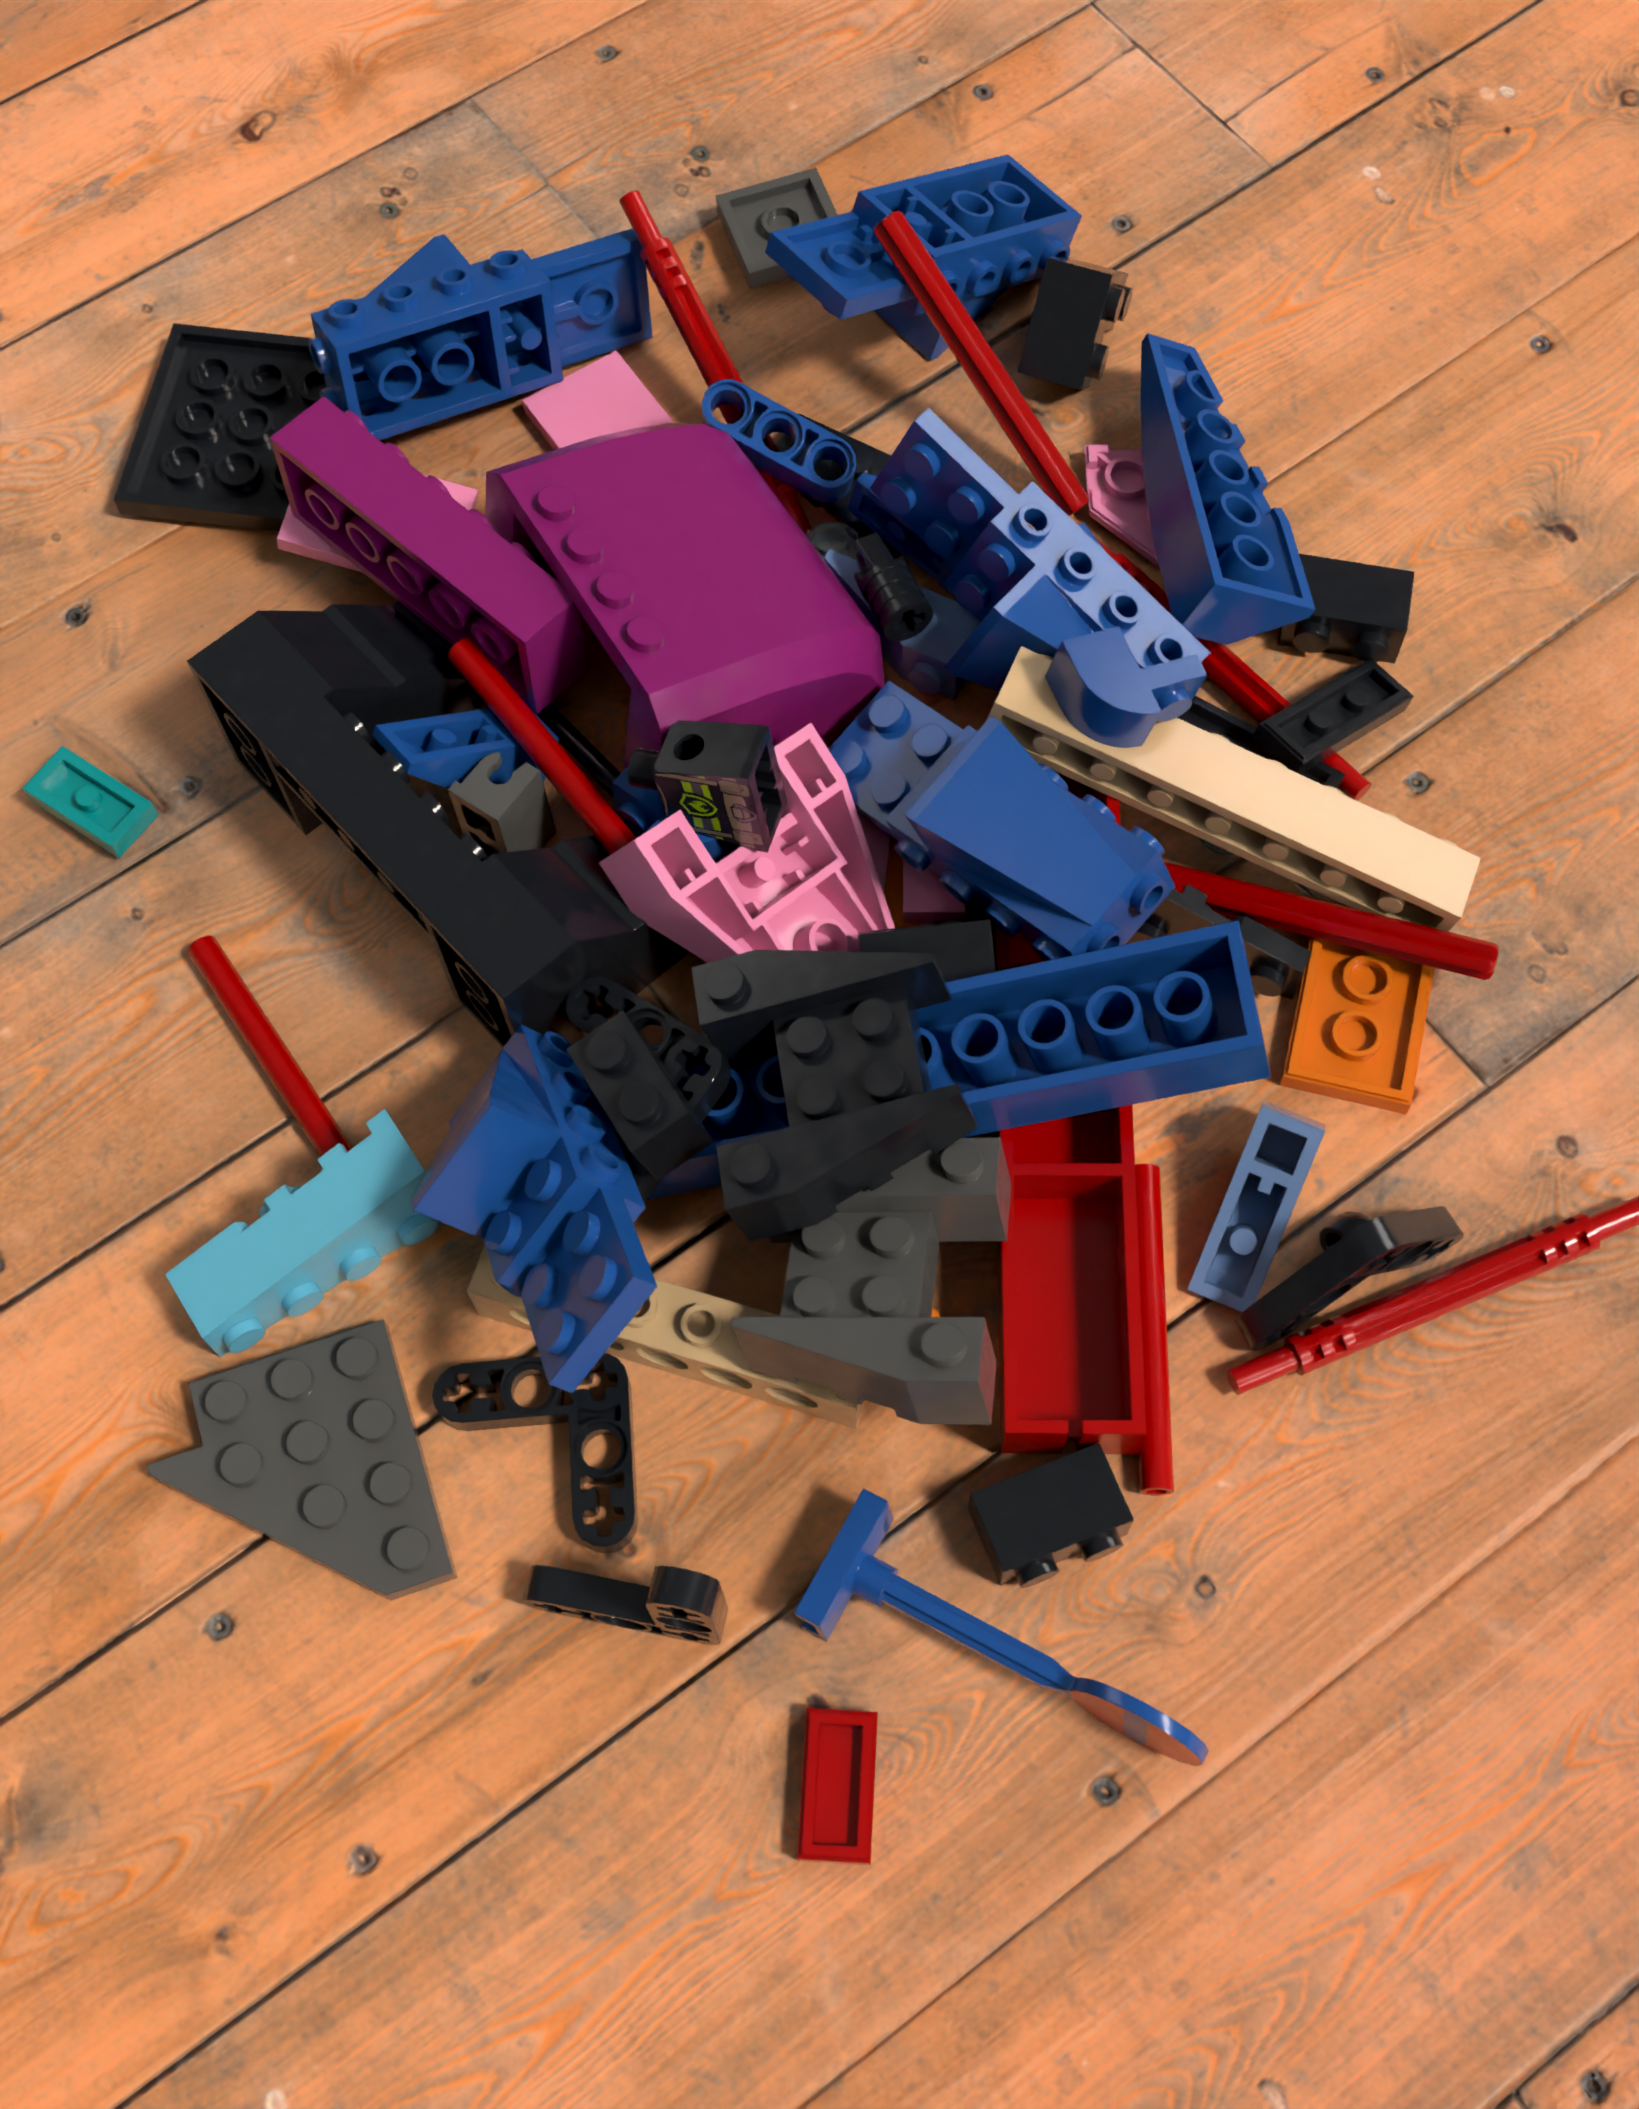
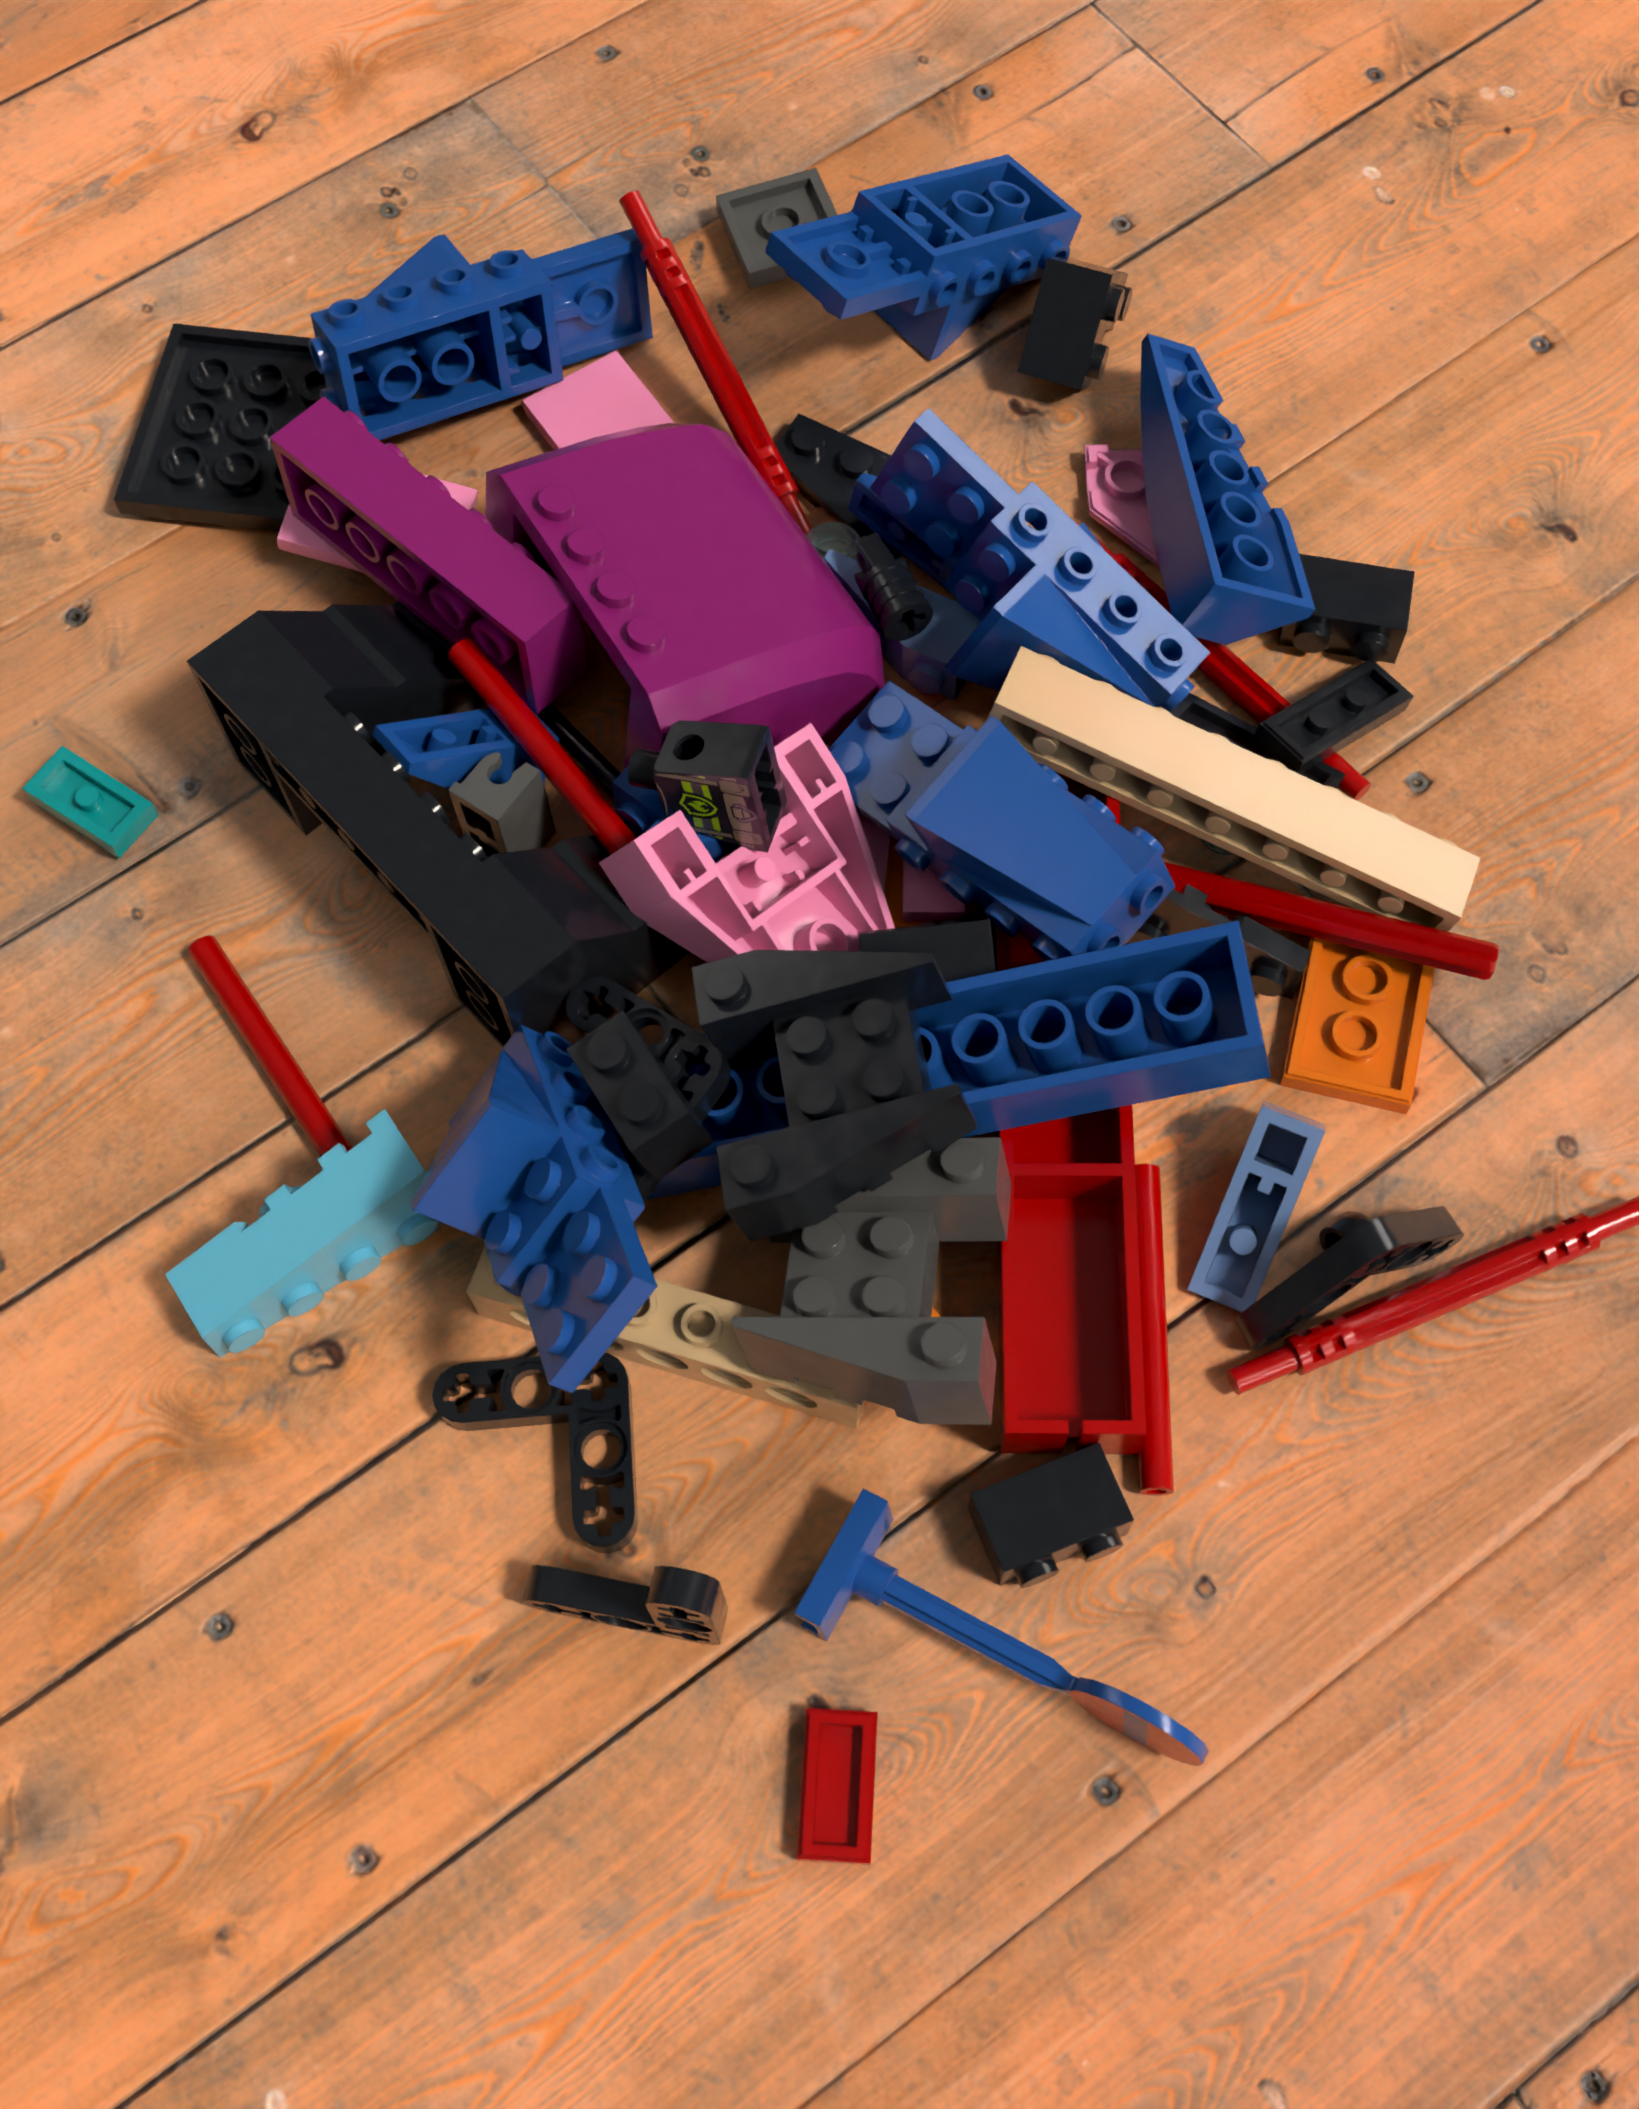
dark grey wing [147,1319,458,1601] -> none
blue beam [702,379,856,503] -> none
red axle [873,211,1089,516] -> none
blue brick [1045,626,1207,748] -> none

